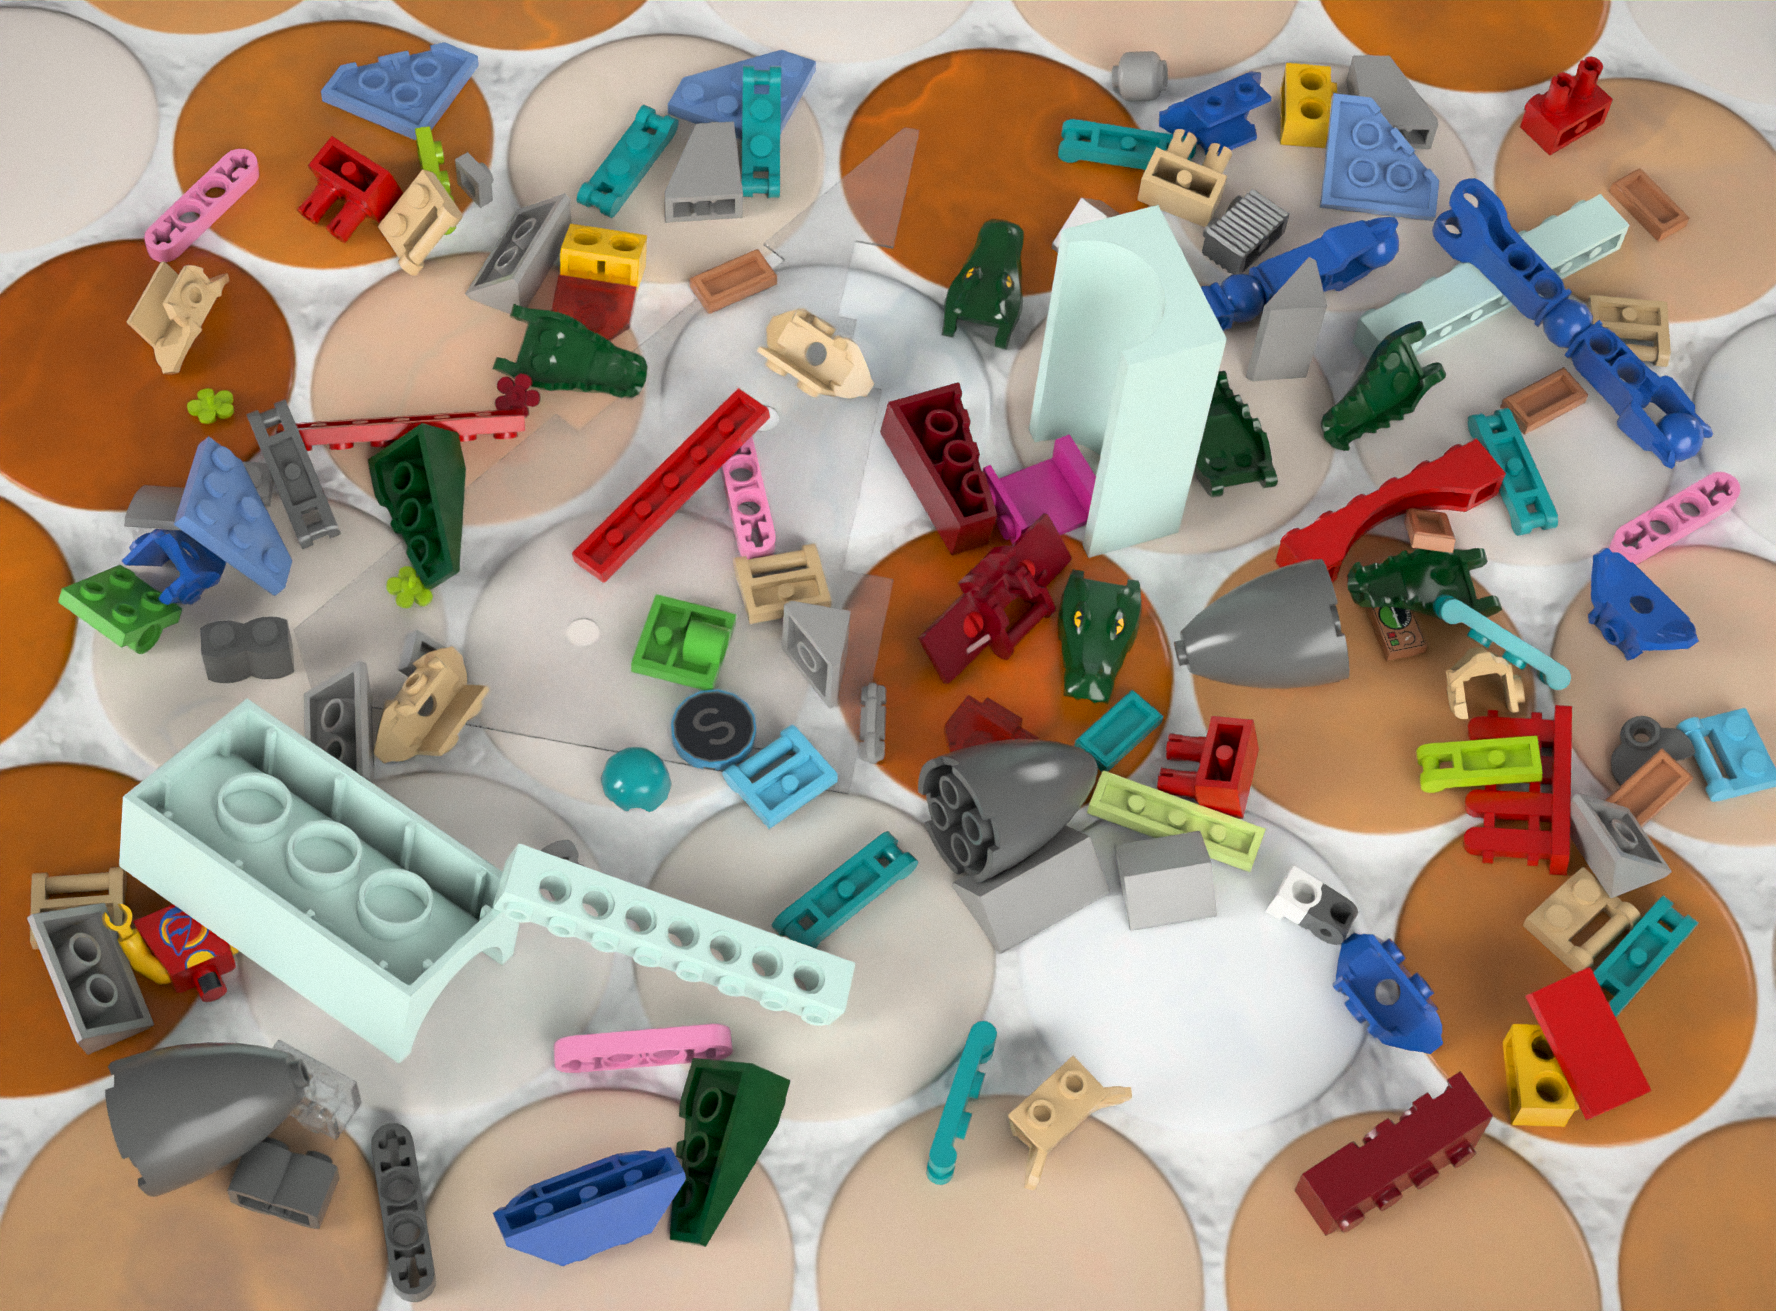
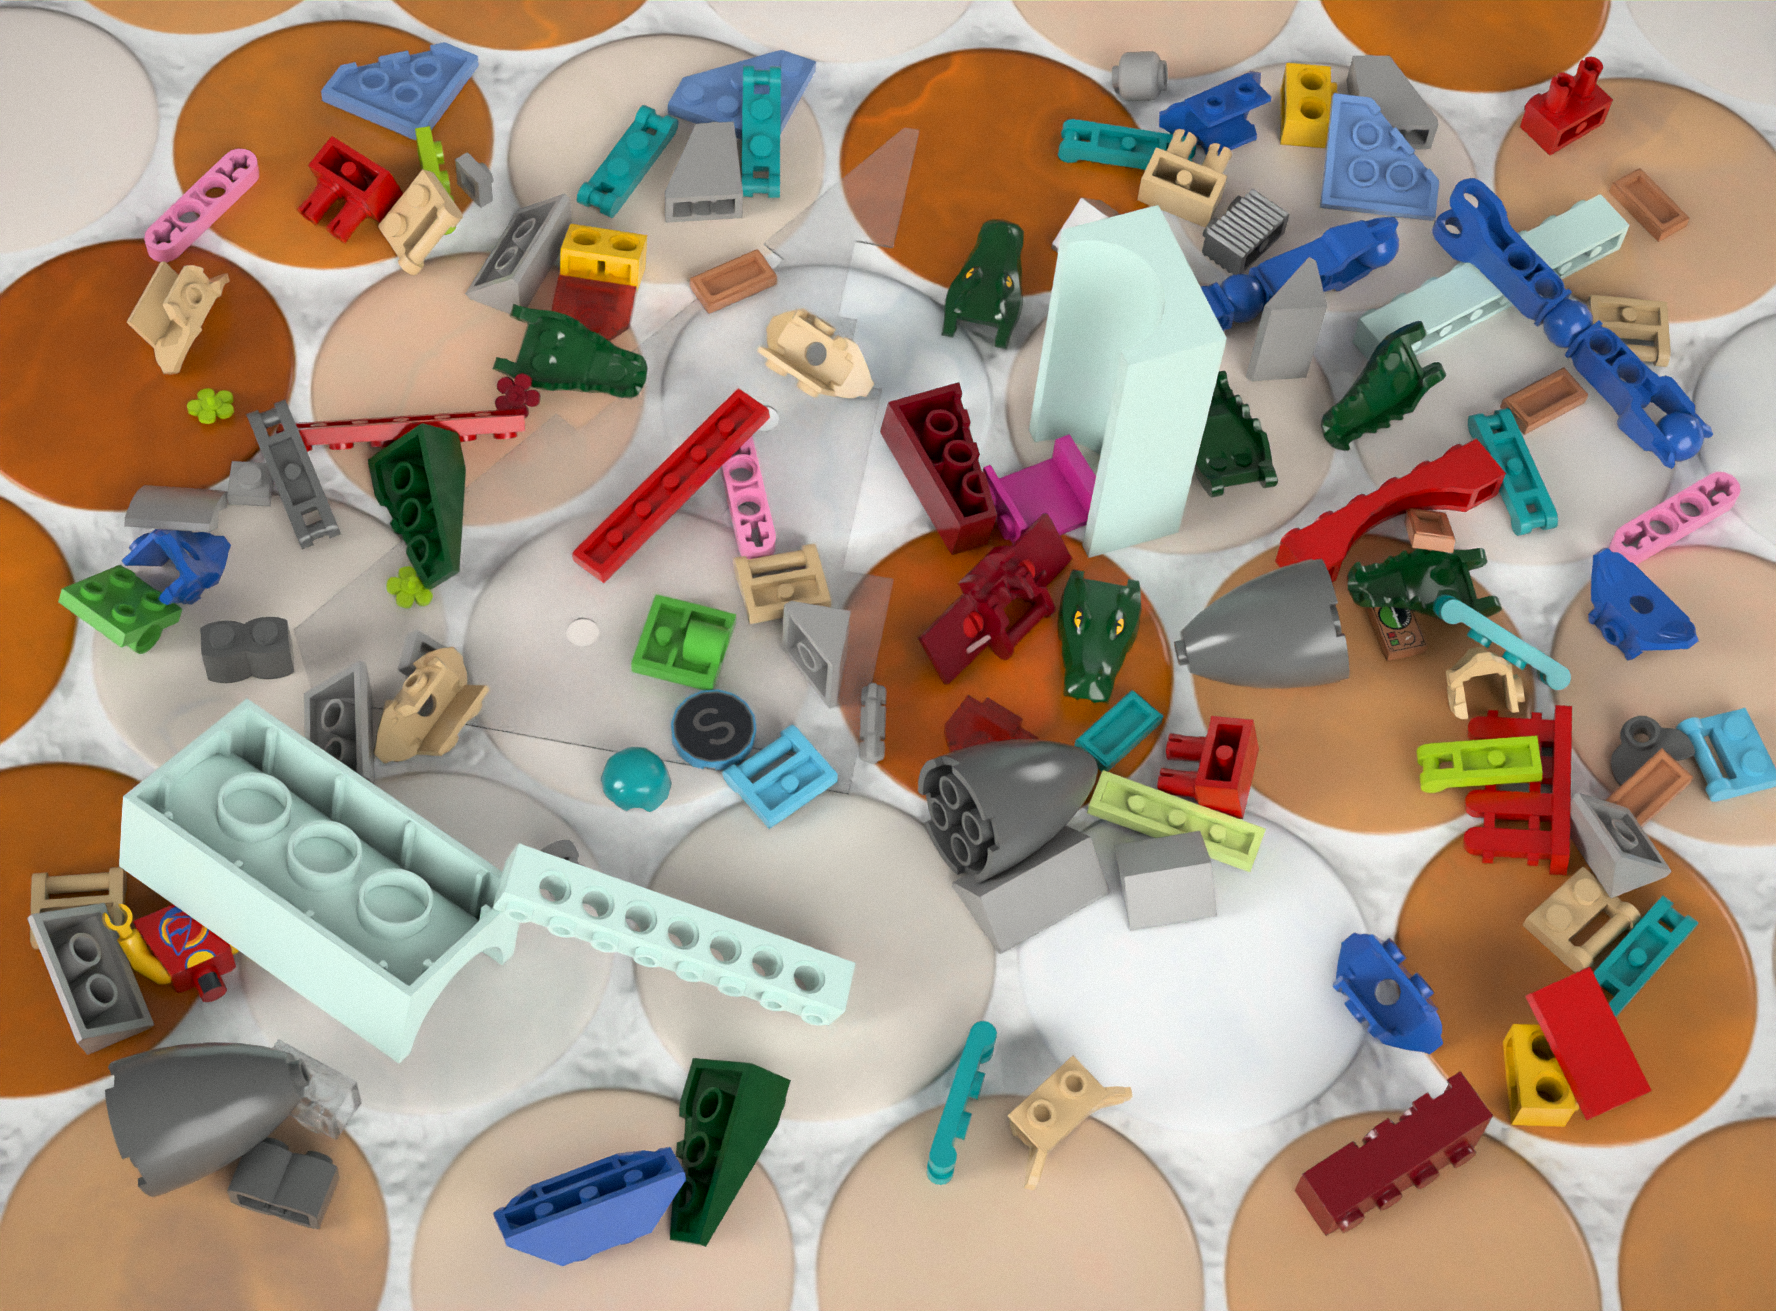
medium blue plate [174,436,292,596] -> none
dark grey beam [371,1123,436,1302] -> none
bright pink beam [554,1024,733,1073] -> none
teal plate [771,831,919,949] -> none
leg [1265,865,1358,945] -> none

